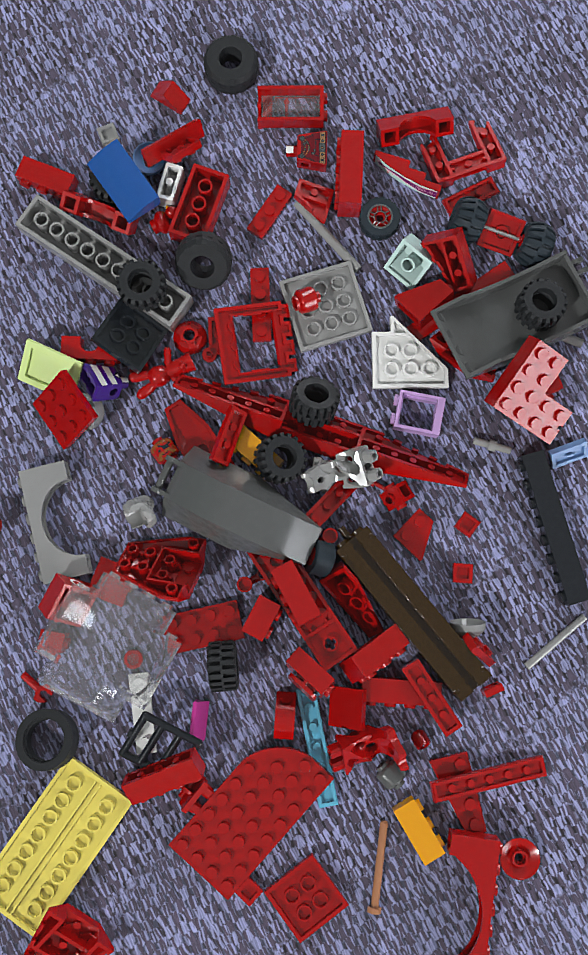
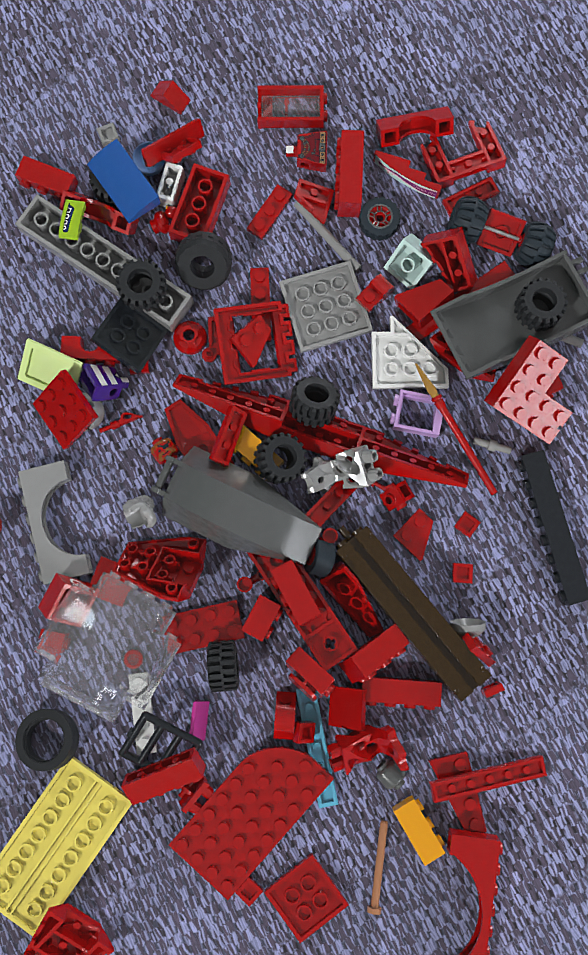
red bar [20,671,54,703] -> none
red animal [128,347,197,399] -> none
black tyre [204,35,259,95] -> none
red head [292,286,321,314] -> none
red piece [401,658,463,737] -> none
red piece [411,729,431,750] -> none
red dish [500,838,540,880] -> none
light grey bar [524,614,587,670] -> none
medium blue plate [548,438,588,469] -> none
none -> lime slope [59,199,86,241]
none -> red hand [99,412,143,433]
none -> red wing [229,315,271,368]
none -> red plate [293,721,316,744]
none -> red brick [355,274,395,312]
none -> red piece [415,363,498,495]

